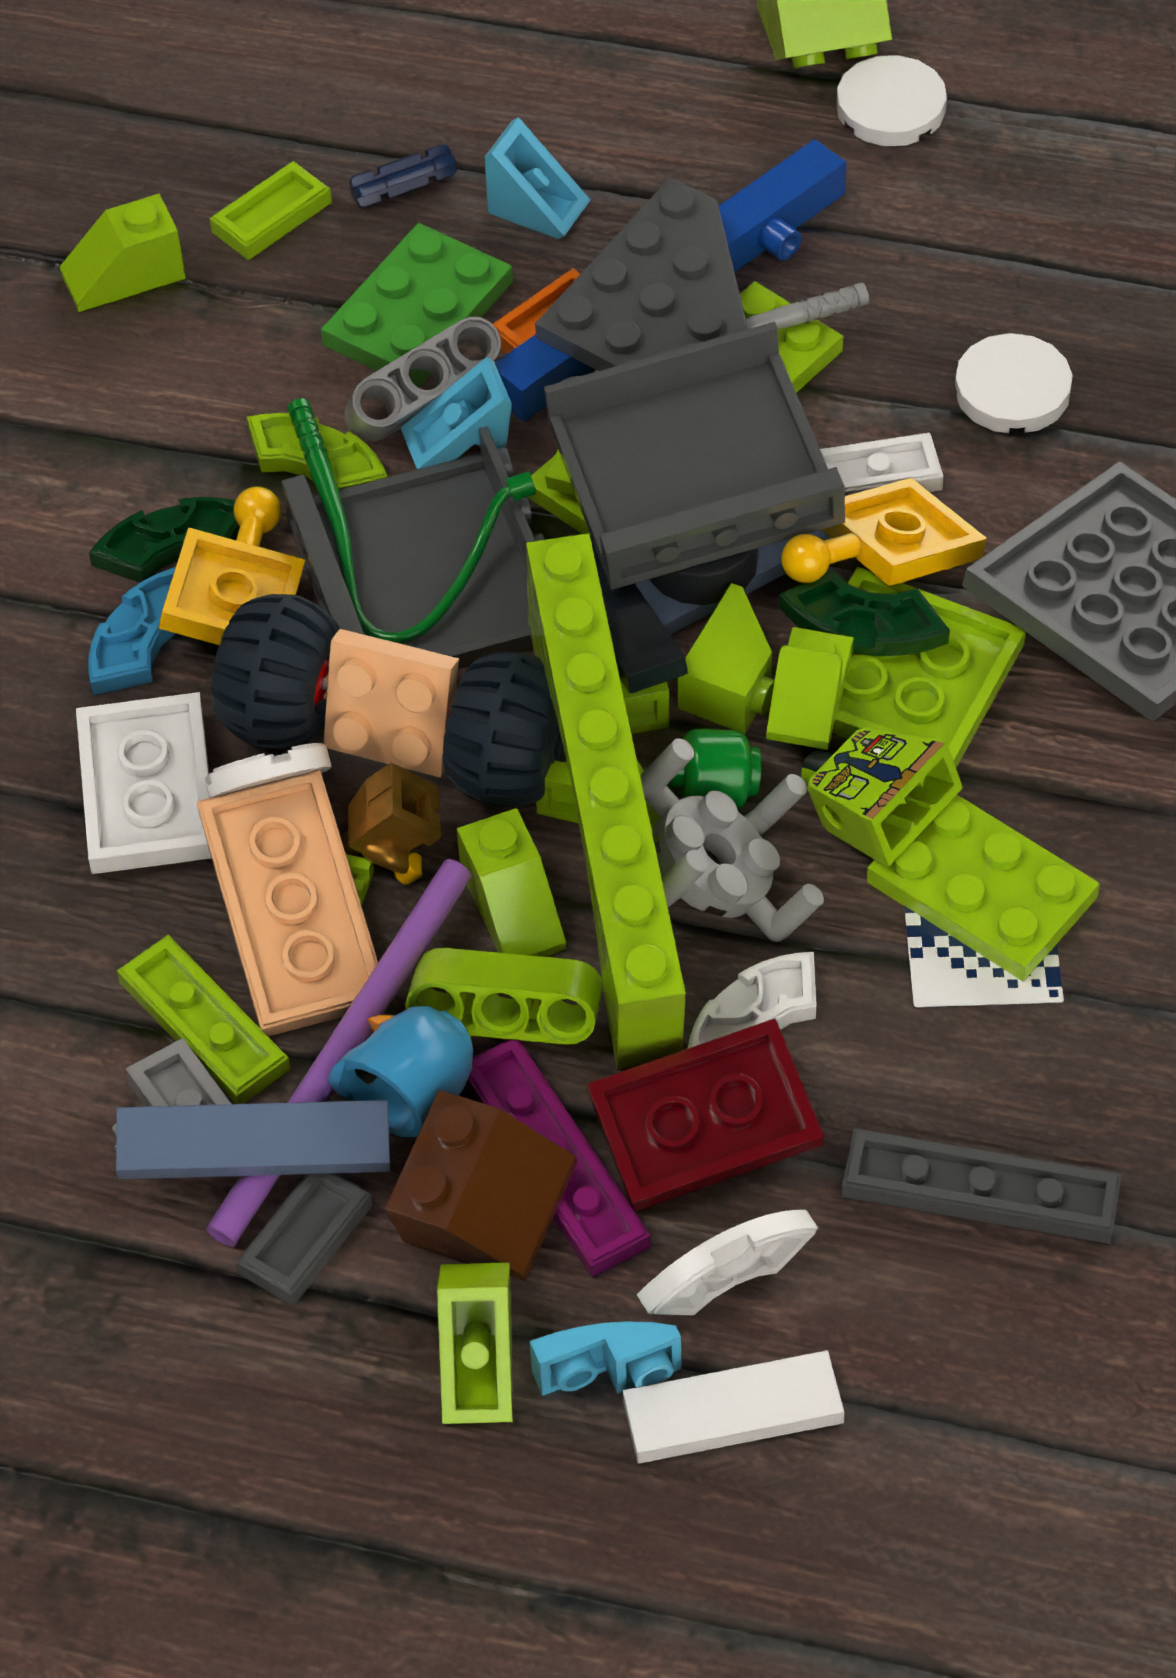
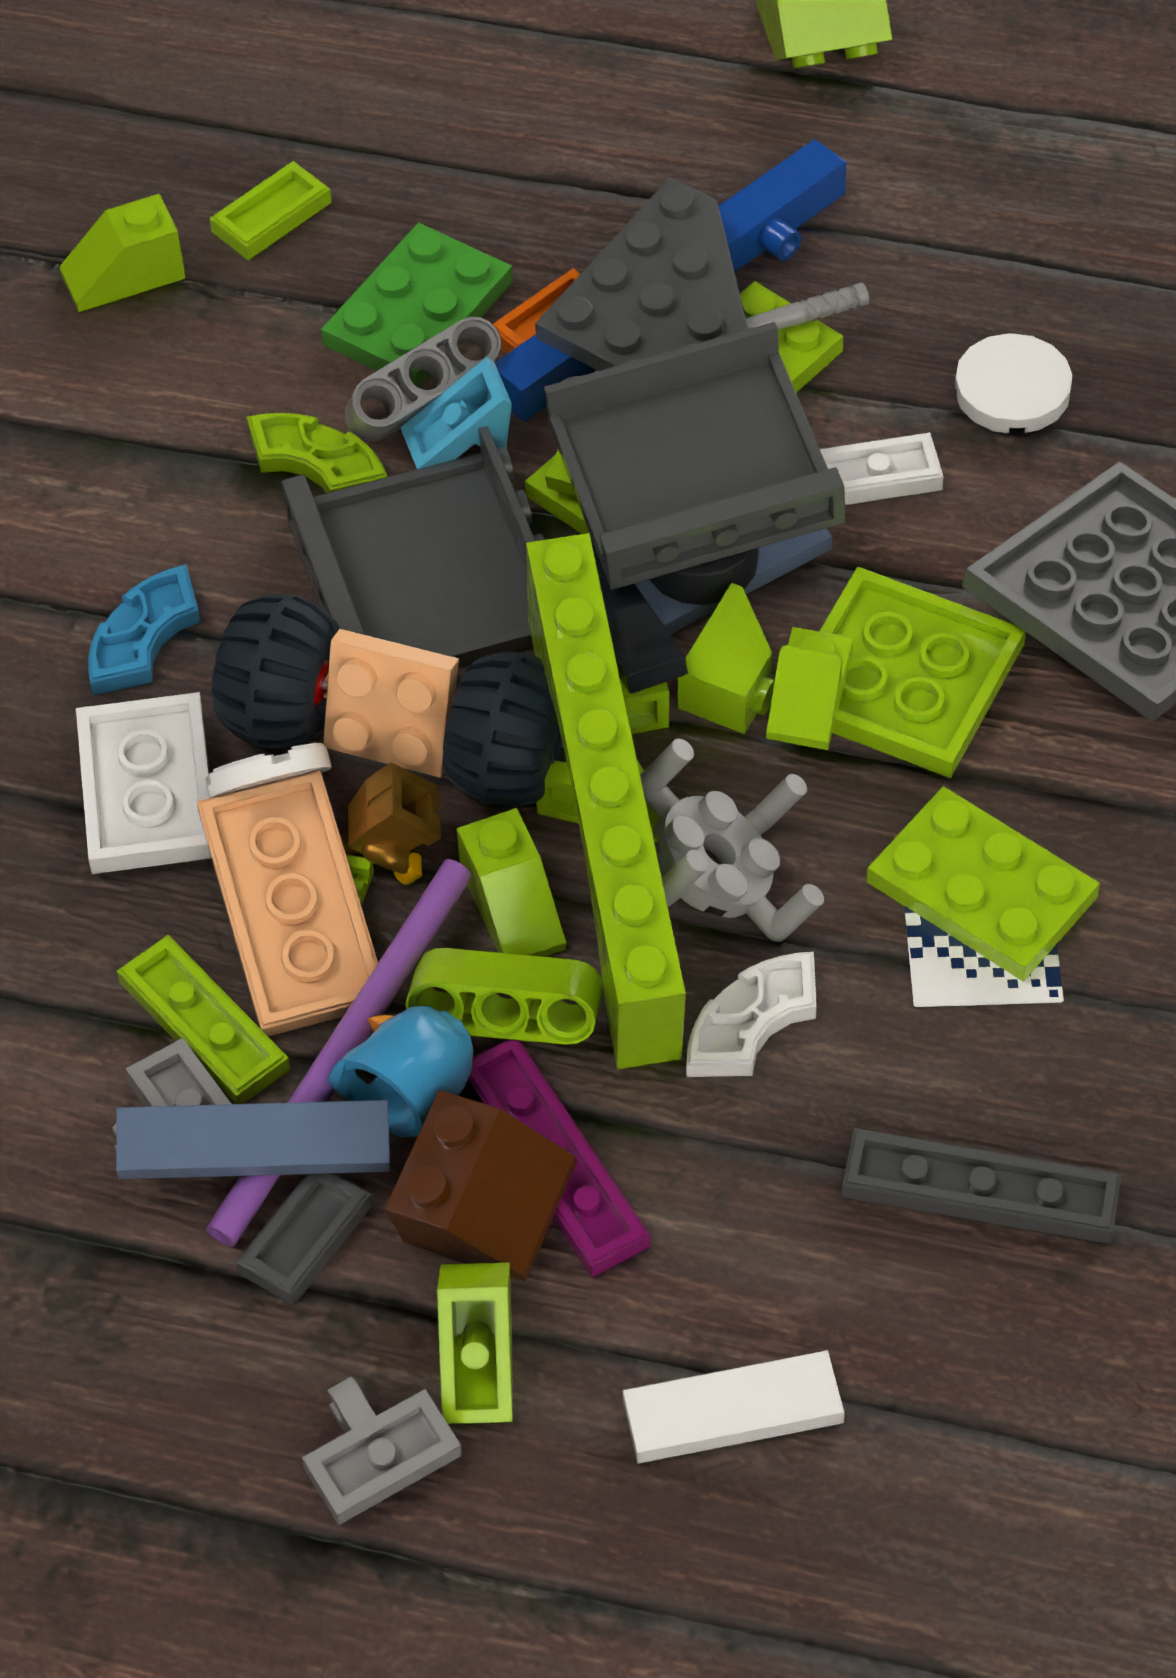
dark green tile [89,497,240,583] -> none
yellow plate [158,487,305,645] -> none
green piece [287,398,537,644] -> none
dark blue axle [349,144,457,208] -> none
medium azure slope [485,117,590,239] -> none
medium azure slope [529,1321,681,1396] -> none
dark red plate [587,1018,824,1212] -> none
white tile [637,1210,818,1316] -> none
green head [667,729,761,810] -> none
dark green tile [779,570,950,656] -> none
yellow plate [781,478,987,586] -> none
lime torso [801,727,963,867] -> none
white tile [837,55,947,146] -> none
none -> light grey plate [302,1376,462,1526]

